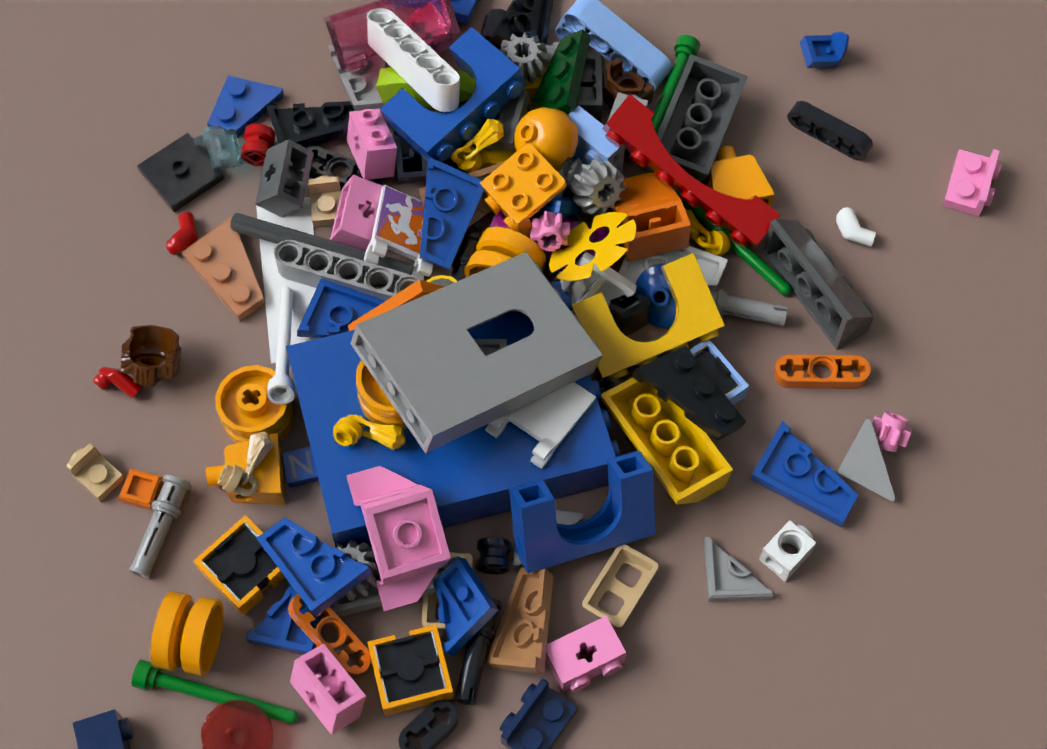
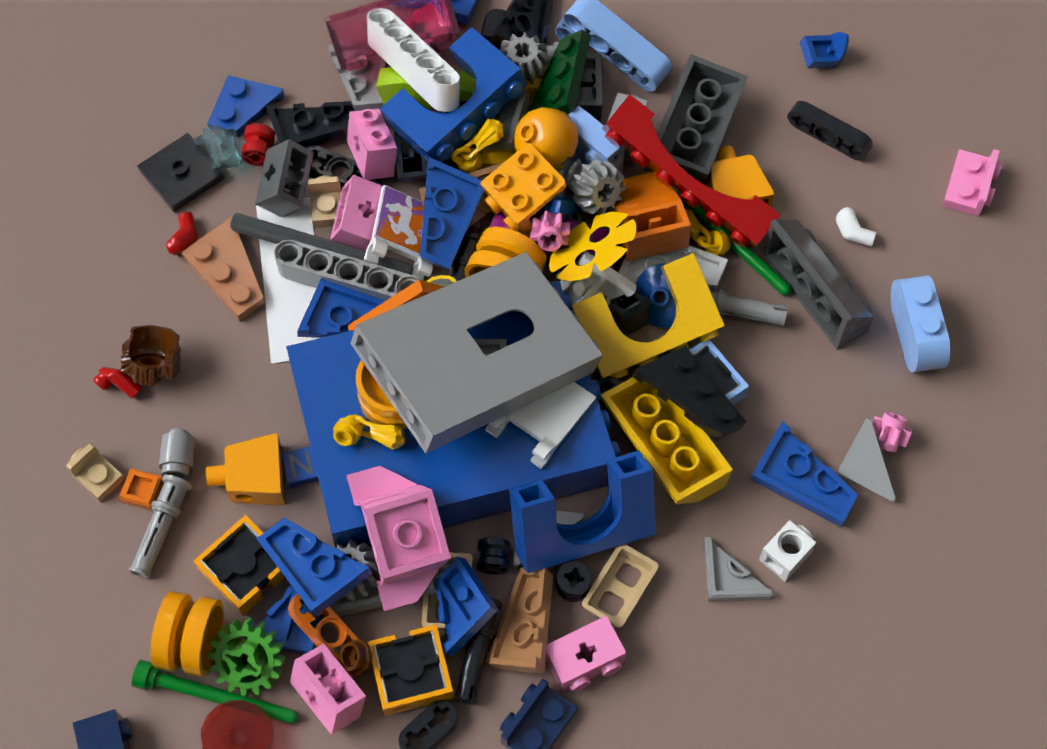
light orange wheel [215,365,295,443] -> none
tan piece [218,432,274,496] -> none
white piece [267,286,295,405] -> none
reddish brown hair [602,57,654,109] -> none
green piece [651,35,701,133] -> none
orange beam [773,354,871,389] -> none
none -> light grey brick [159,428,196,480]
none -> bright green gear [207,617,286,696]
none -> reddish brown plate [340,640,372,675]
none -> black wheel [557,561,591,602]
none -> light blue brick [891,275,950,372]

